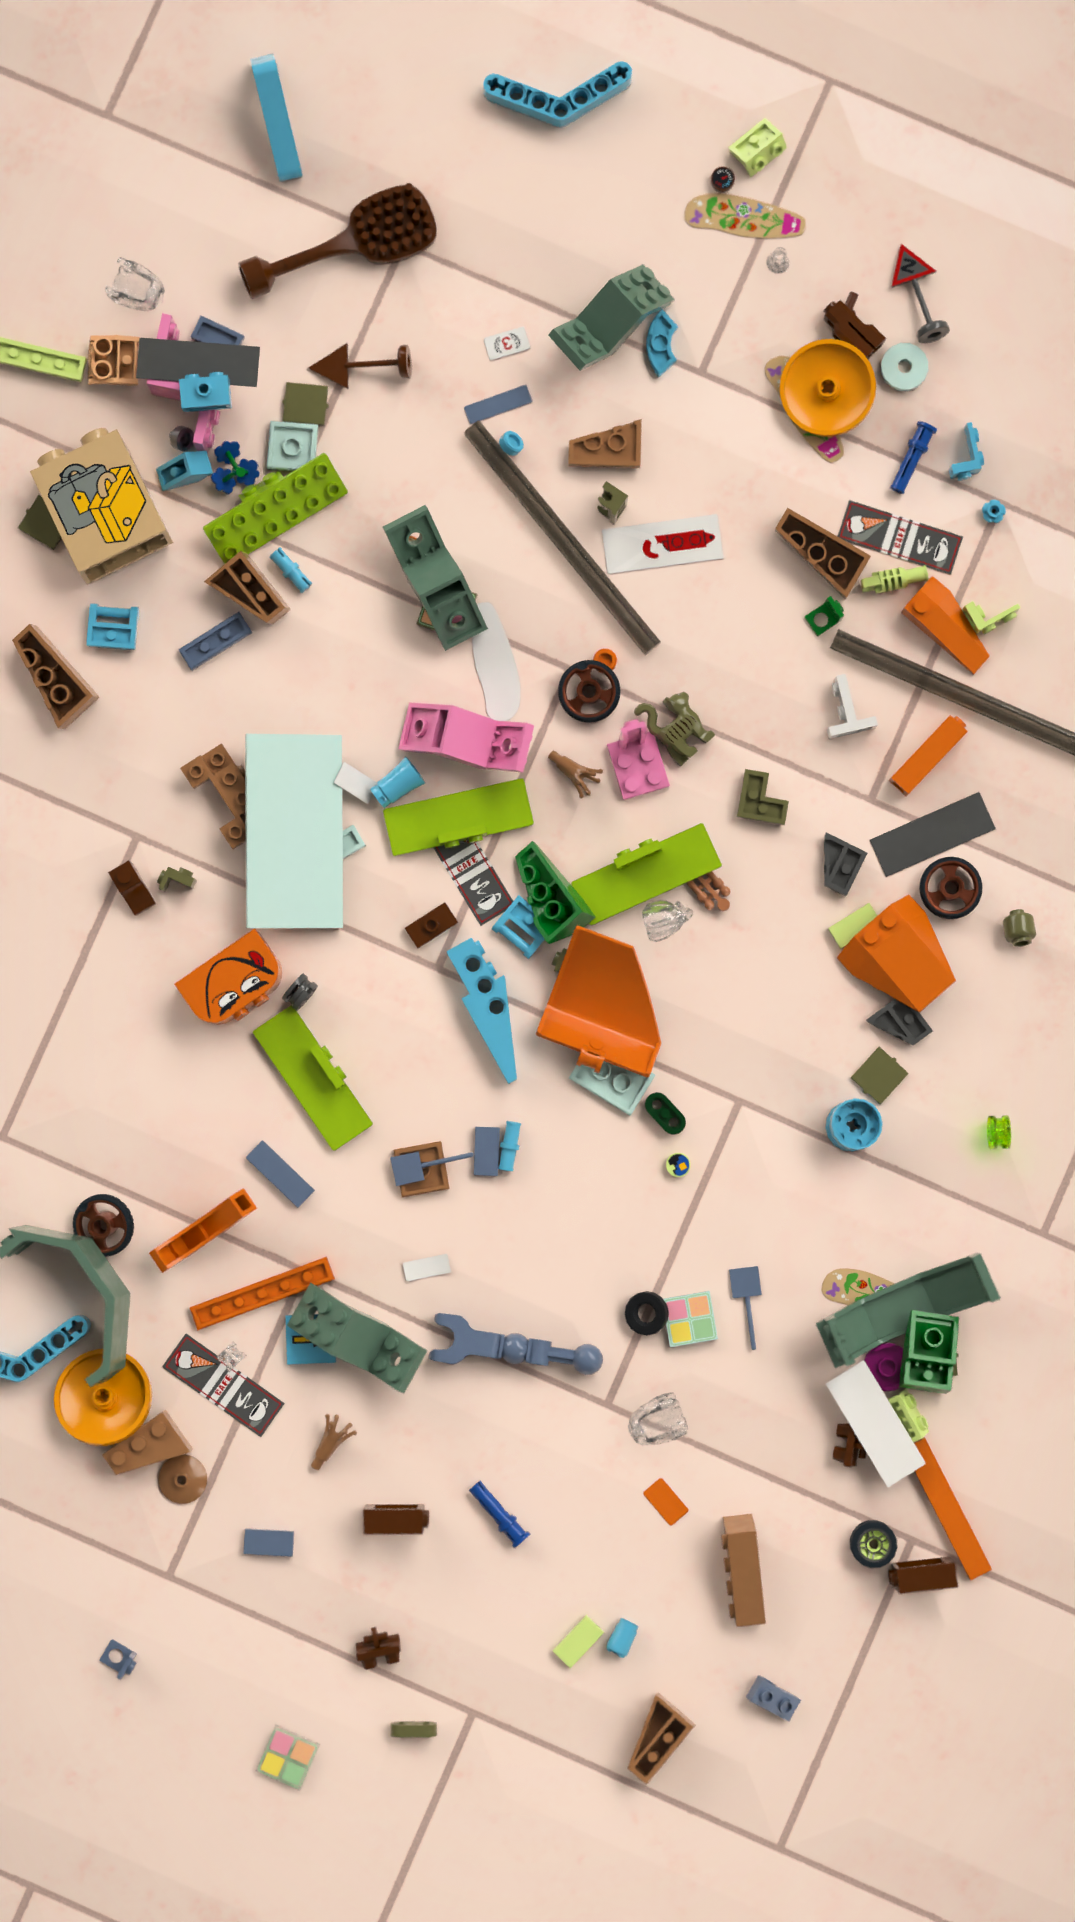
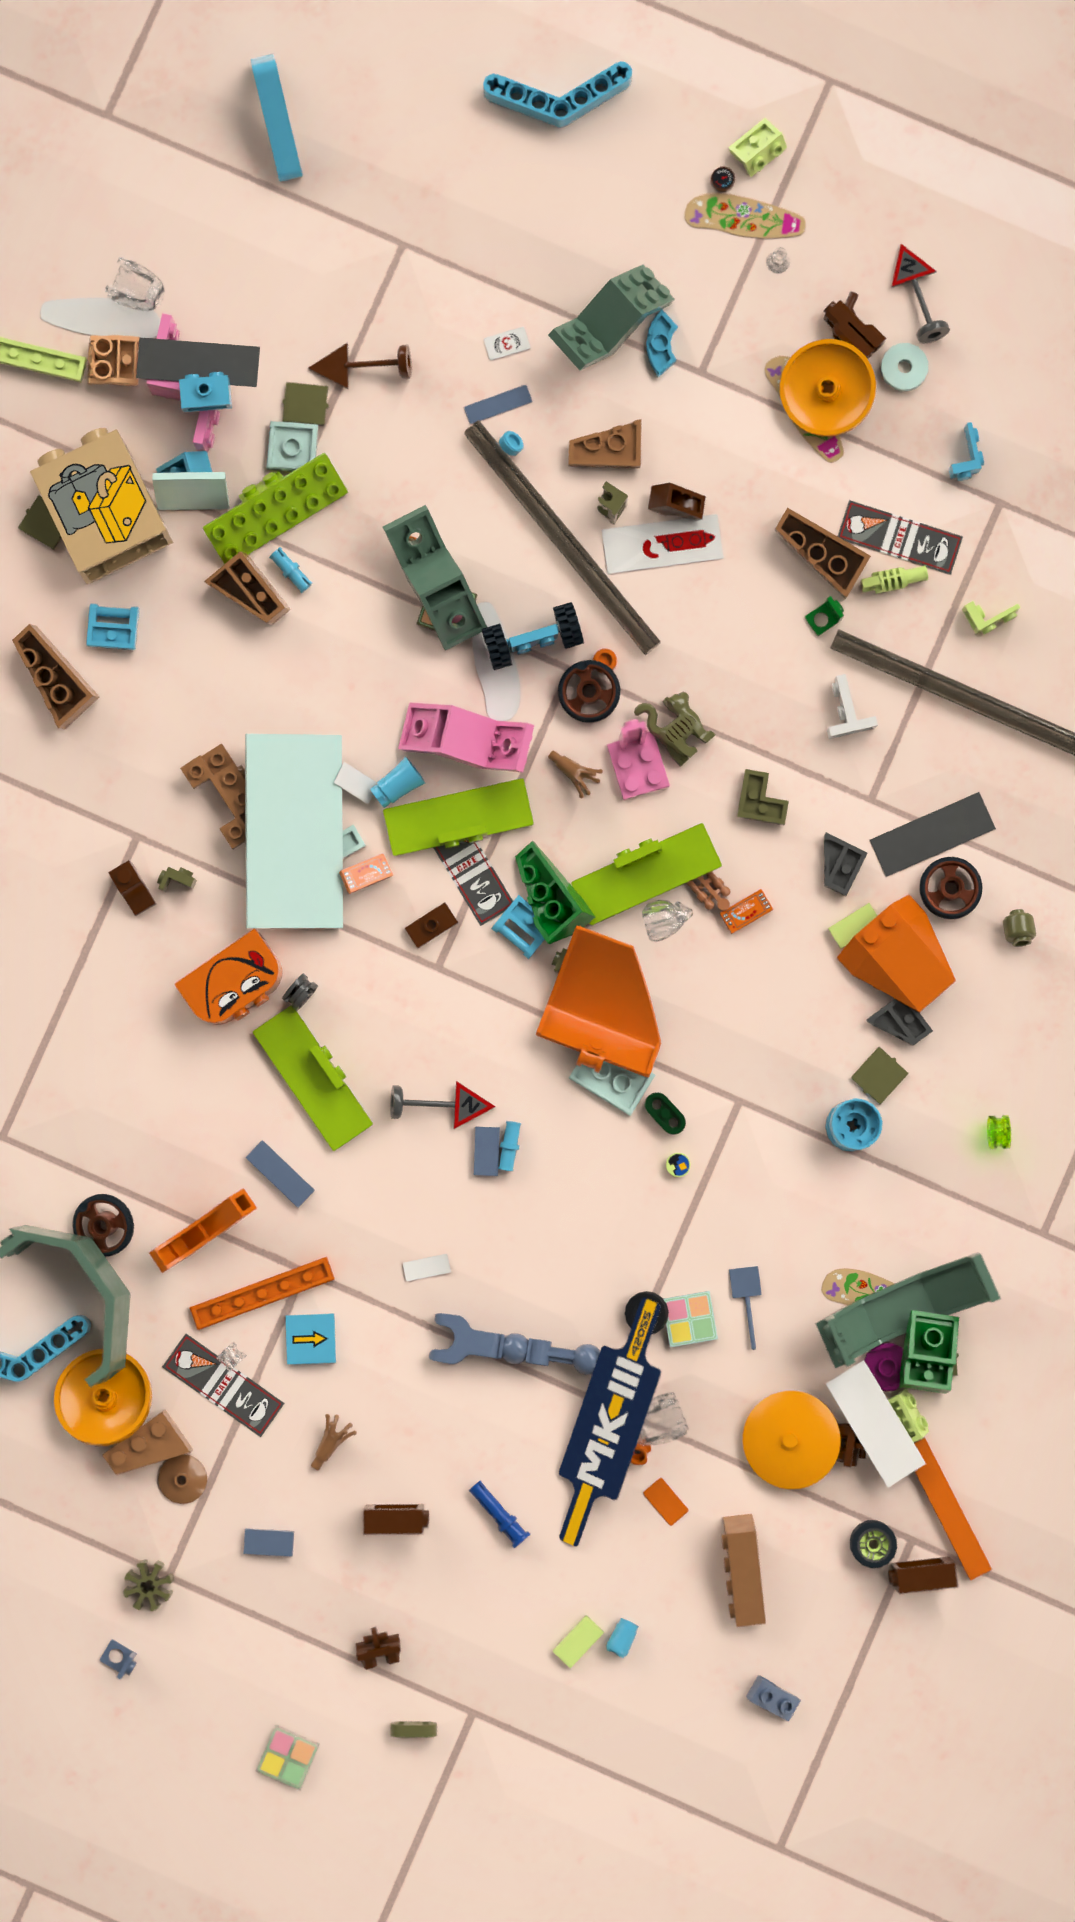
flat silver tile [169,426,194,451] -> none
sand blue tile [178,612,253,671] -> none
sand blue tile [191,316,245,345] -> none
blue plant [211,441,260,494] -> none
reddish brown piece [238,183,437,299] -> none
sand green bracket [287,1283,428,1394] -> none
sand blue piece [390,1151,474,1186] -> none
medium nougat tile [393,1141,450,1197] -> none
medium azure brick [446,938,517,1084] -> none
medium nougat wedge [628,1692,696,1785] -> none
orange brick [889,715,968,796] -> none
blue pin [890,421,937,494] -> none
orange wedge [901,576,989,675] -> none
medium azure plate [982,500,1006,523] -> none
none -> white sticker [40,297,160,338]
none -> olive gear [123,1559,174,1611]
none -> light aqua tile [152,472,230,510]
none -> tile [339,854,393,894]
none -> dark grey piece [390,1081,496,1129]
none -> black plate [482,602,584,670]
none -> dark blue sticker [559,1298,661,1546]
none -> orange plate [631,1442,651,1465]
none -> reddish brown arch [648,482,706,520]
none -> orange tile [719,889,774,934]
none -> light orange dish [743,1390,841,1489]

